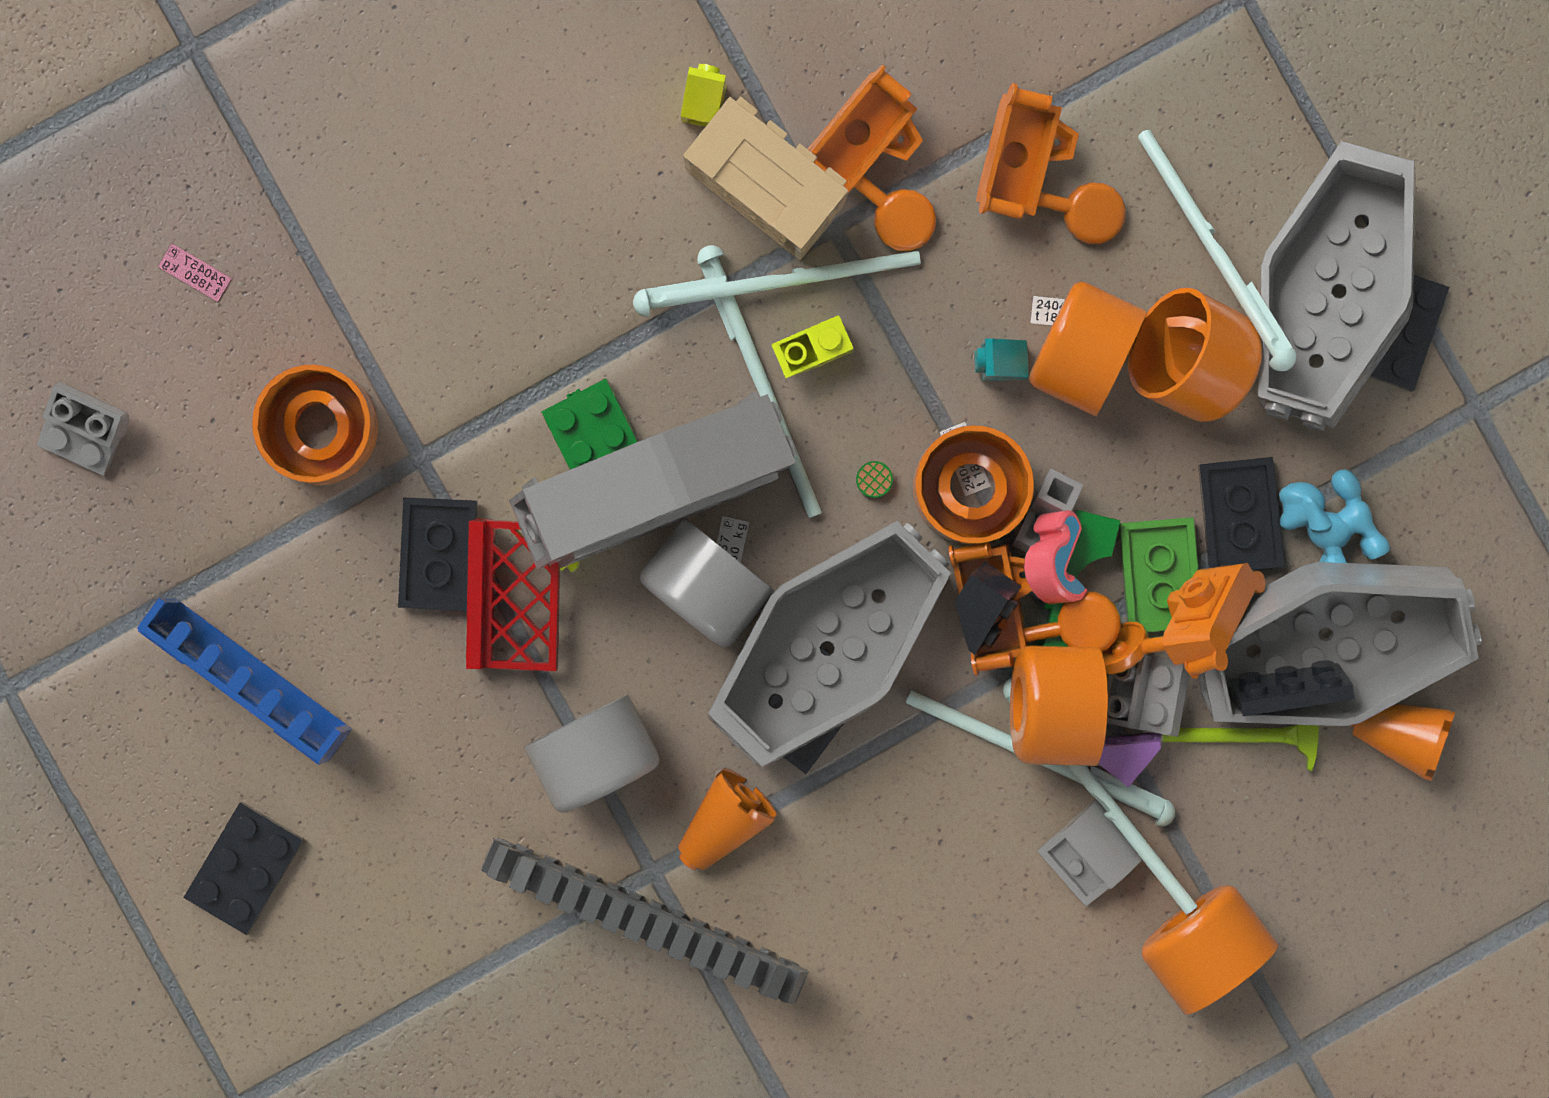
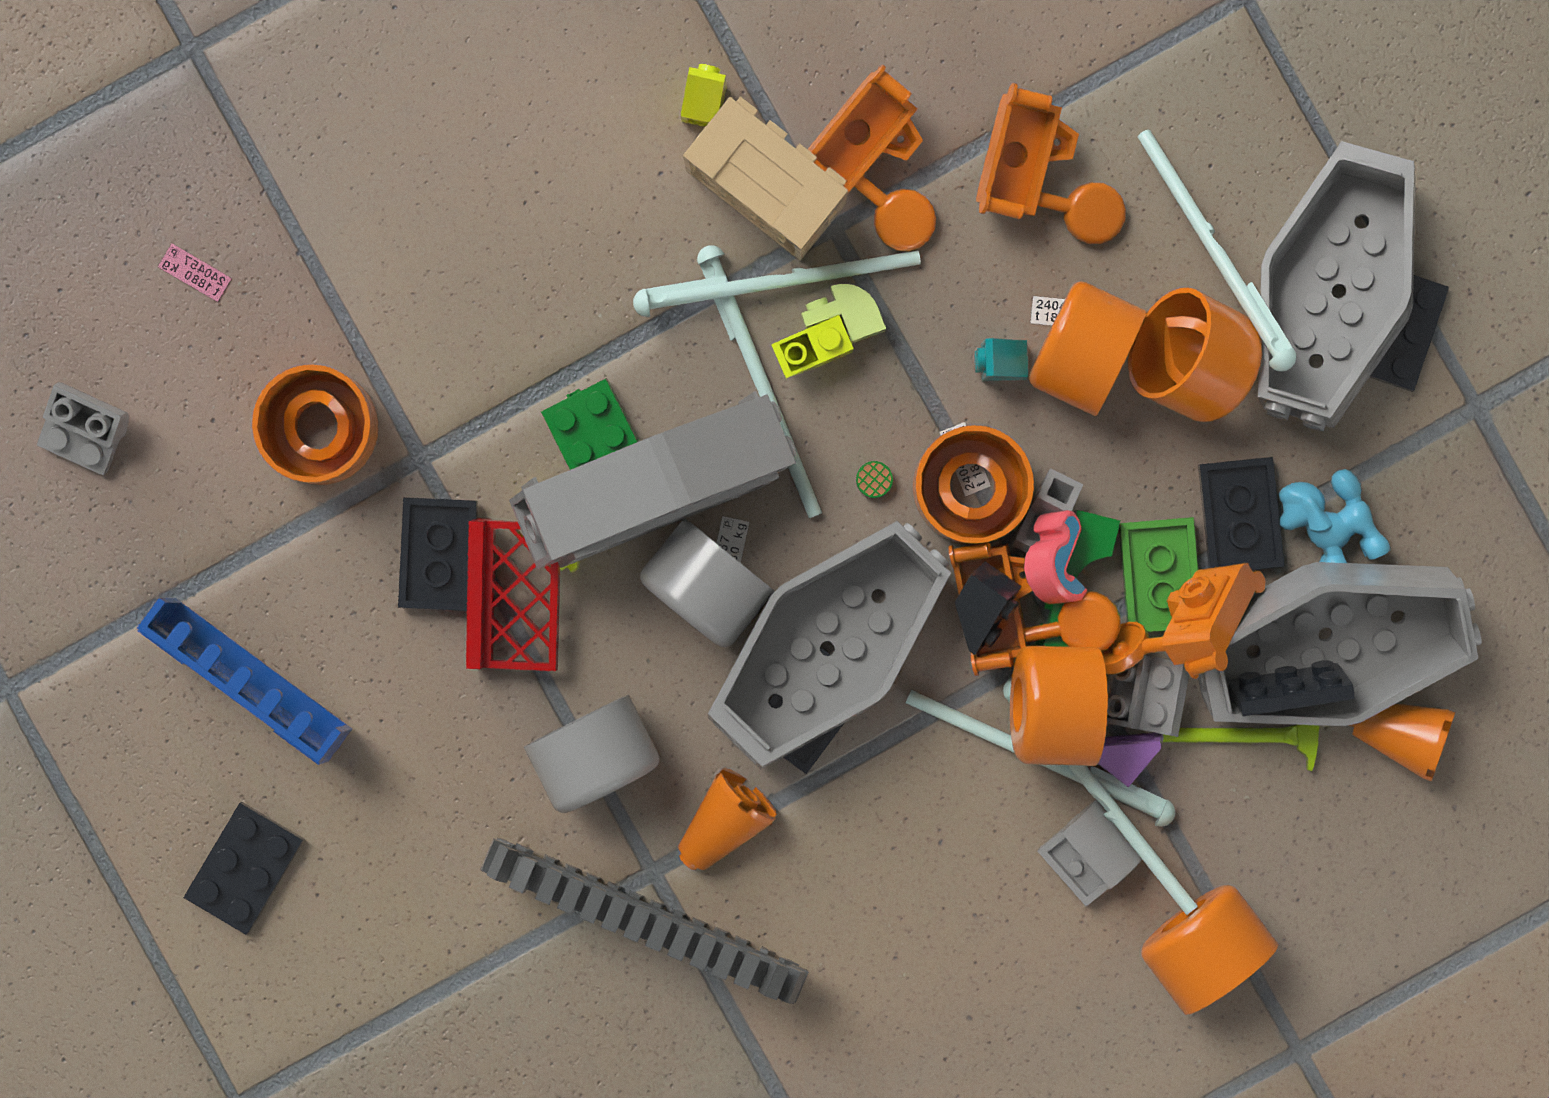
none -> yellowish green brick [801,284,886,344]

